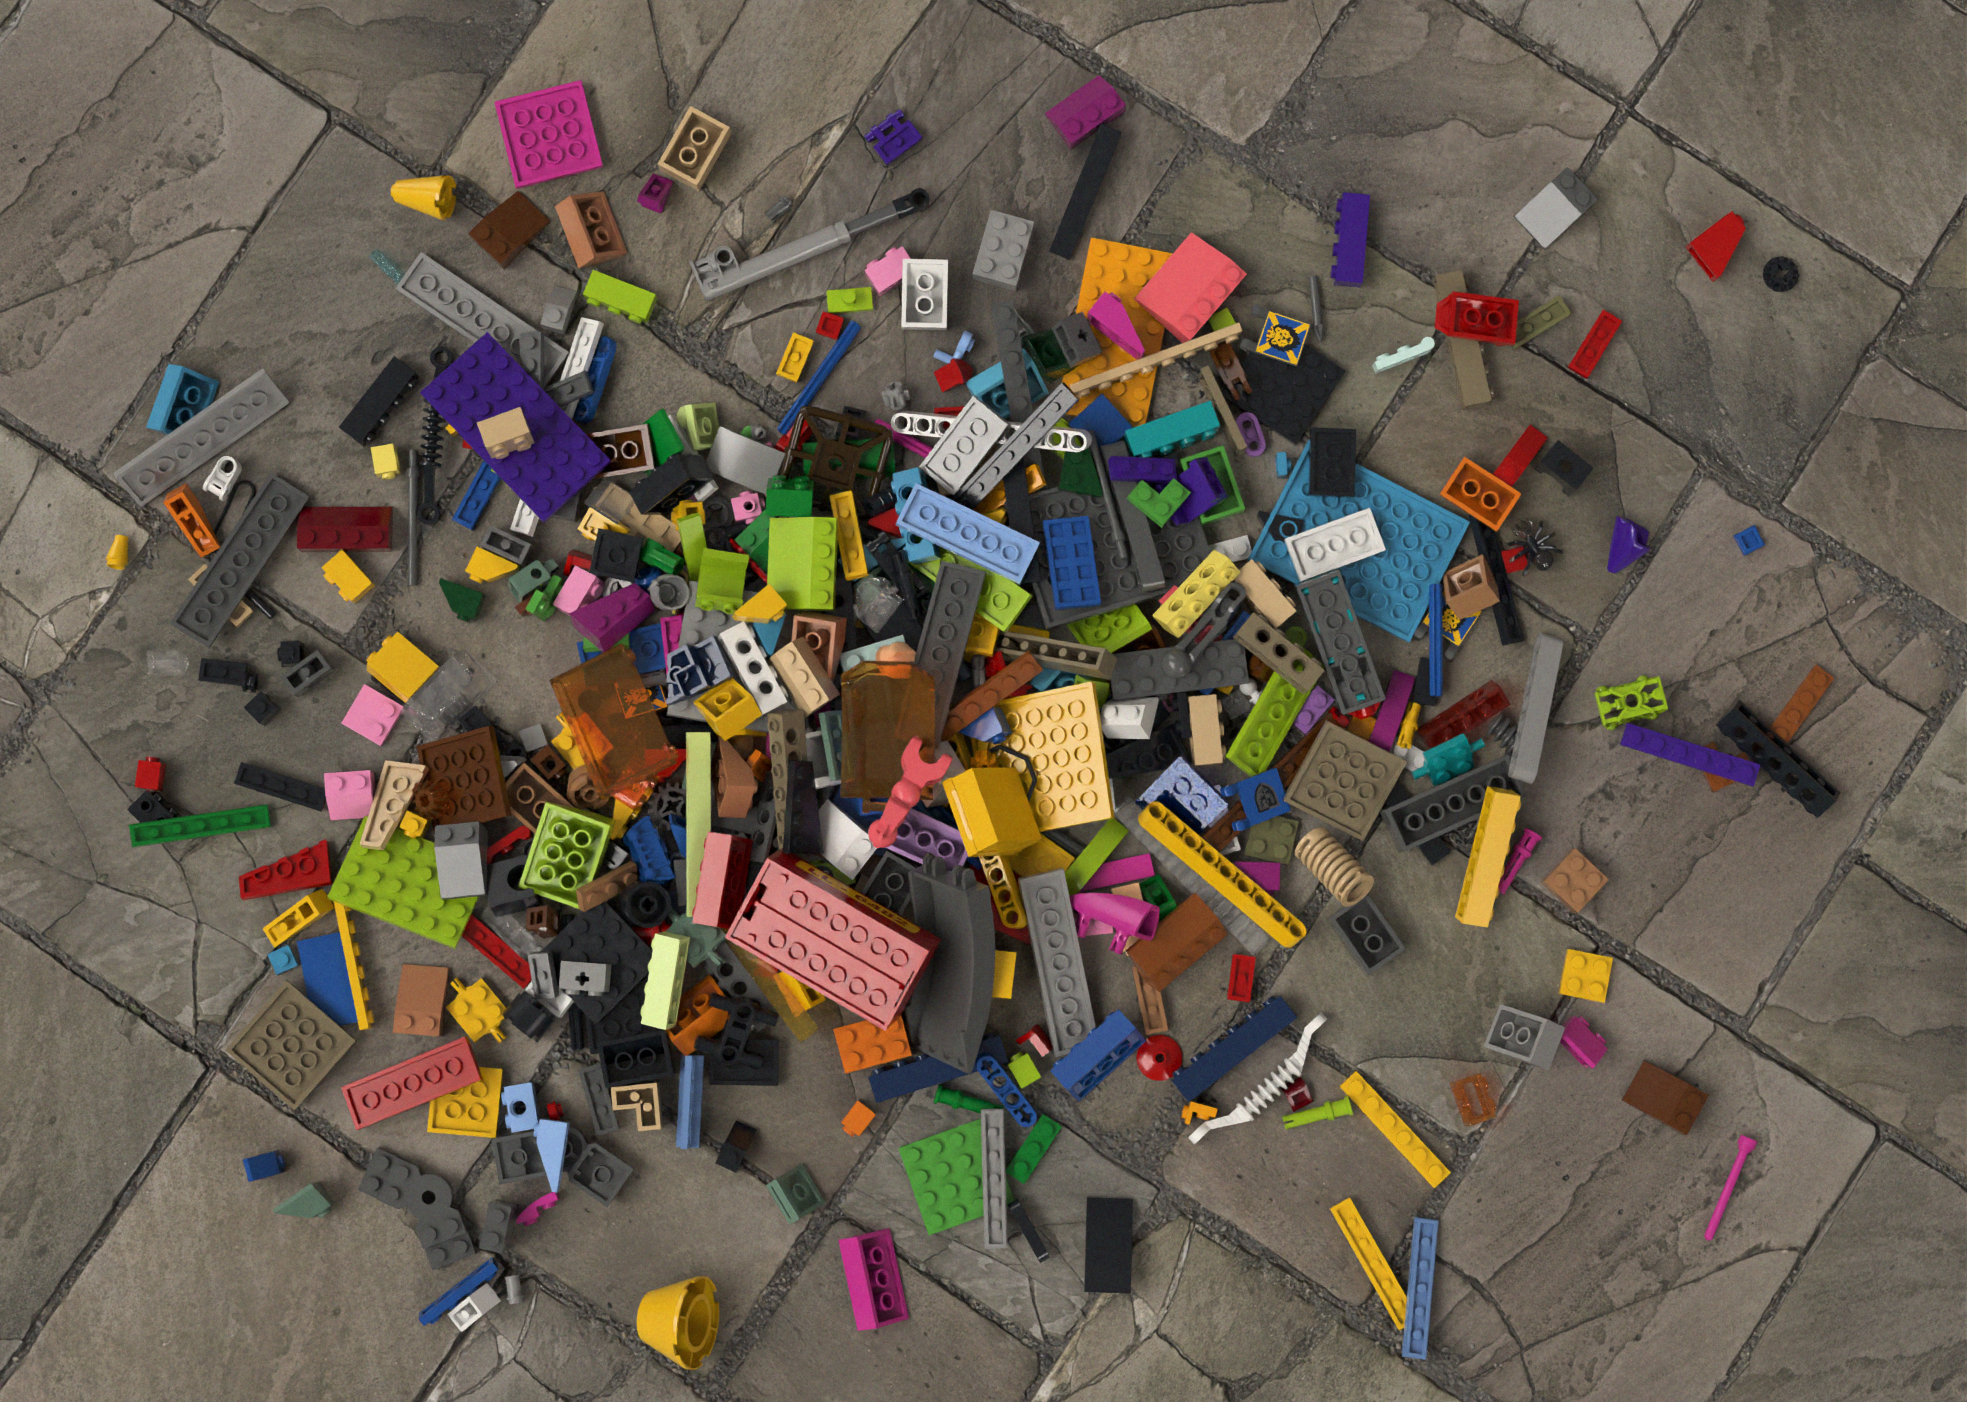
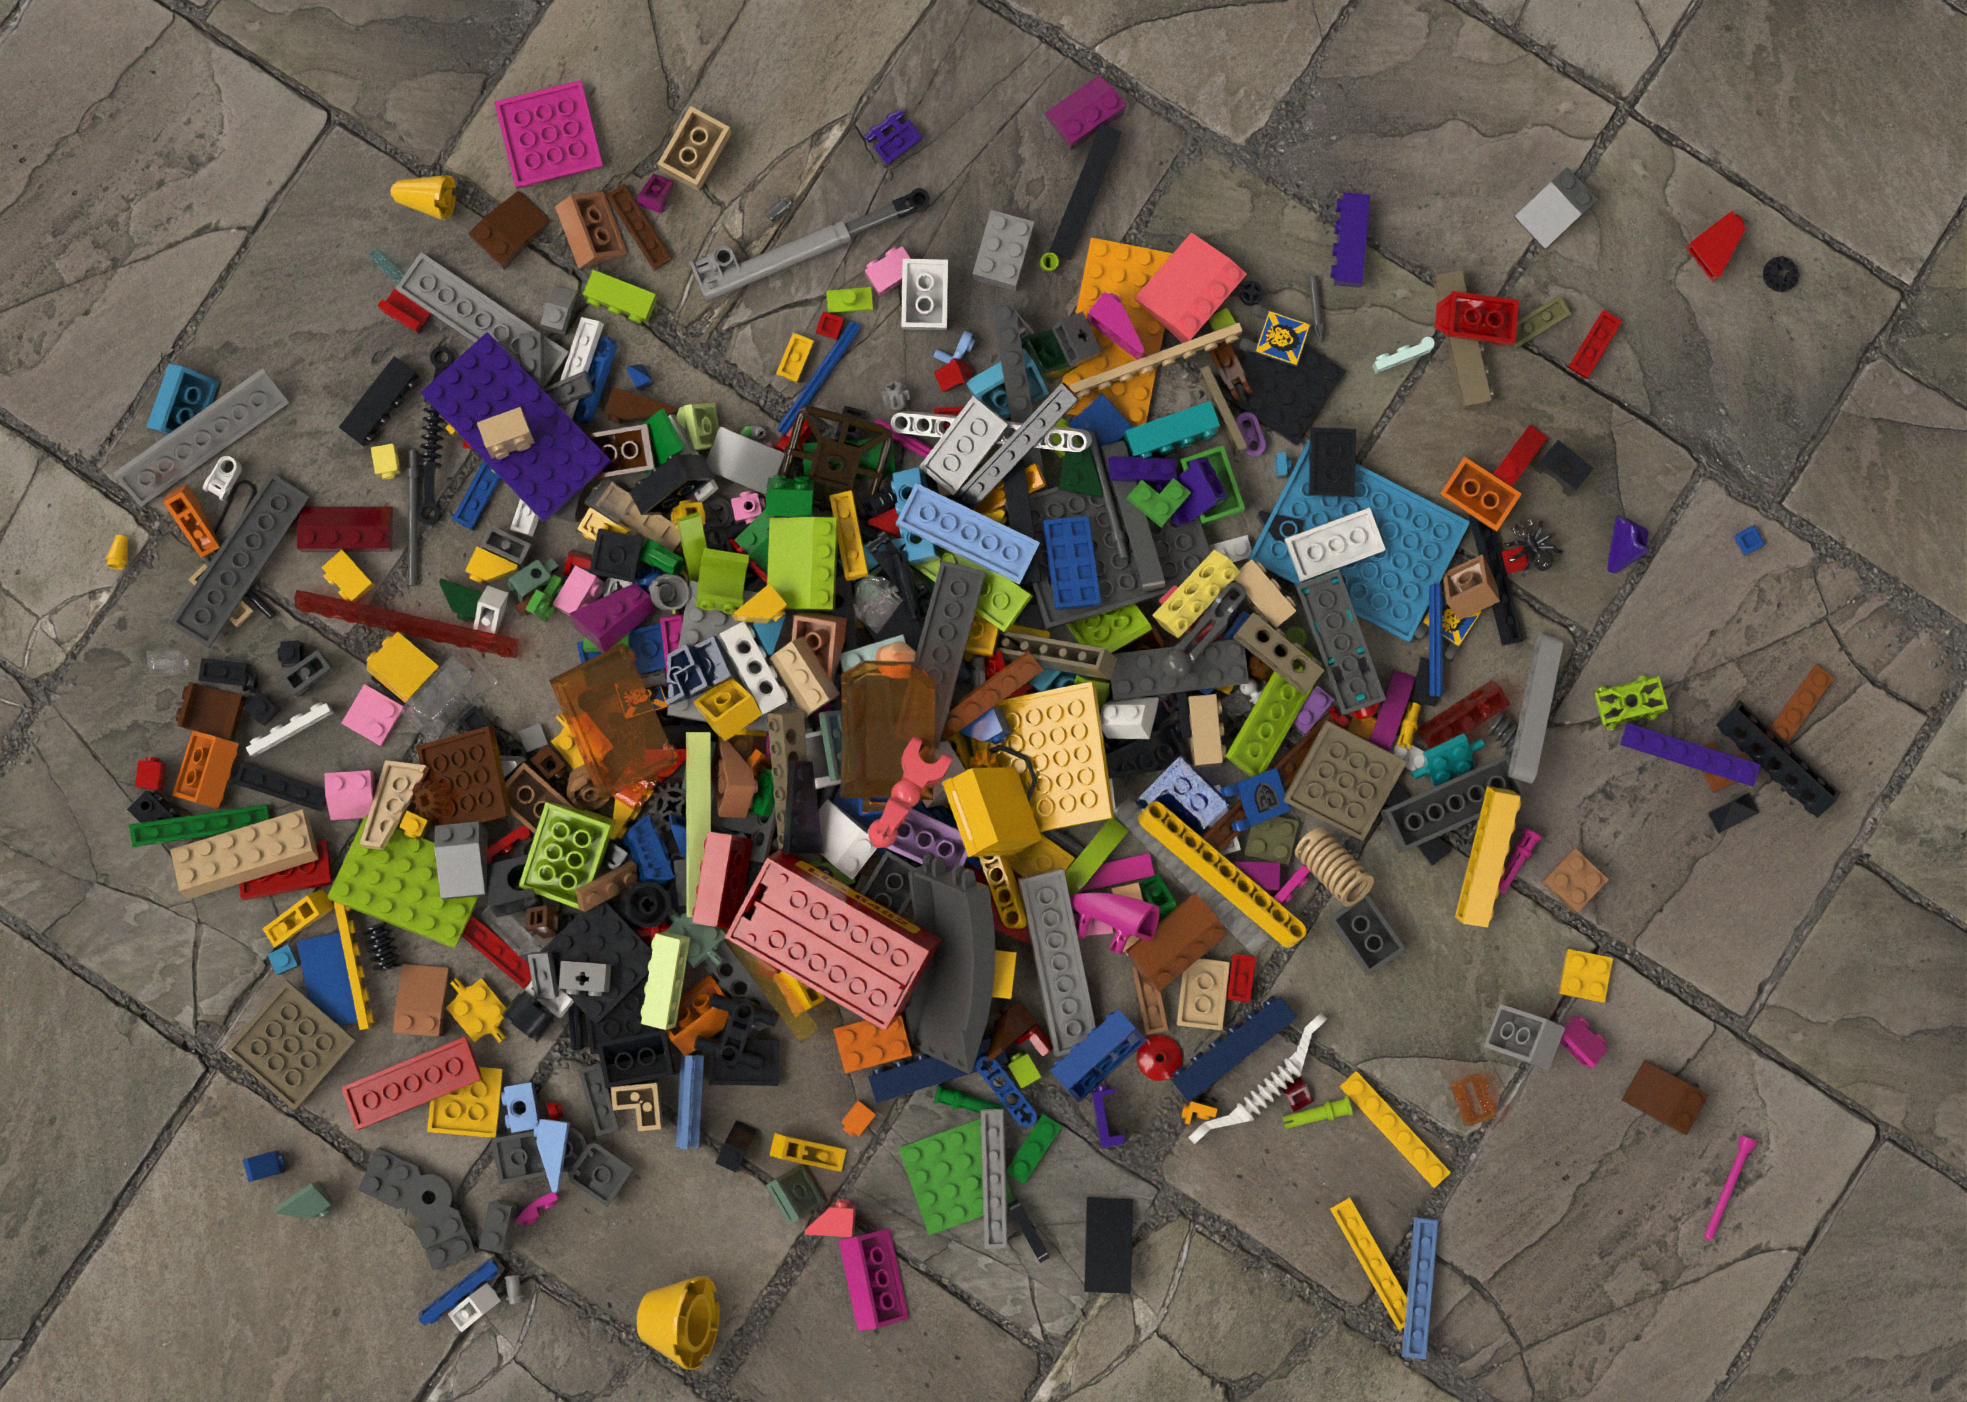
none -> tan brick [170,809,319,900]
none -> orange slope [172,730,239,809]
none -> reddish brown panel [176,682,246,741]
none -> white plate [246,702,334,757]
none -> clear red plate [294,590,519,658]
none -> black piece [362,922,402,972]
none -> red panel [377,288,431,334]
none -> white slope [472,585,509,642]
none -> reddish brown slope [605,387,678,425]
none -> reddish brown tile [606,183,673,271]
none -> blue slope [626,364,653,391]
none -> green plate [749,768,775,818]
none -> yellow slope [769,1133,846,1172]
none -> coral slope [805,1199,856,1237]
none -> reddish brown slope [987,1001,1037,1062]
none -> lime hinge [1040,252,1059,272]
none -> dark purple panel [1091,1084,1125,1148]
none -> tan plate [1176,959,1230,1031]
none -> black wheel [1240,281,1263,306]
none -> dark pink plate [1273,865,1310,905]
none -> black slope [1708,792,1759,833]

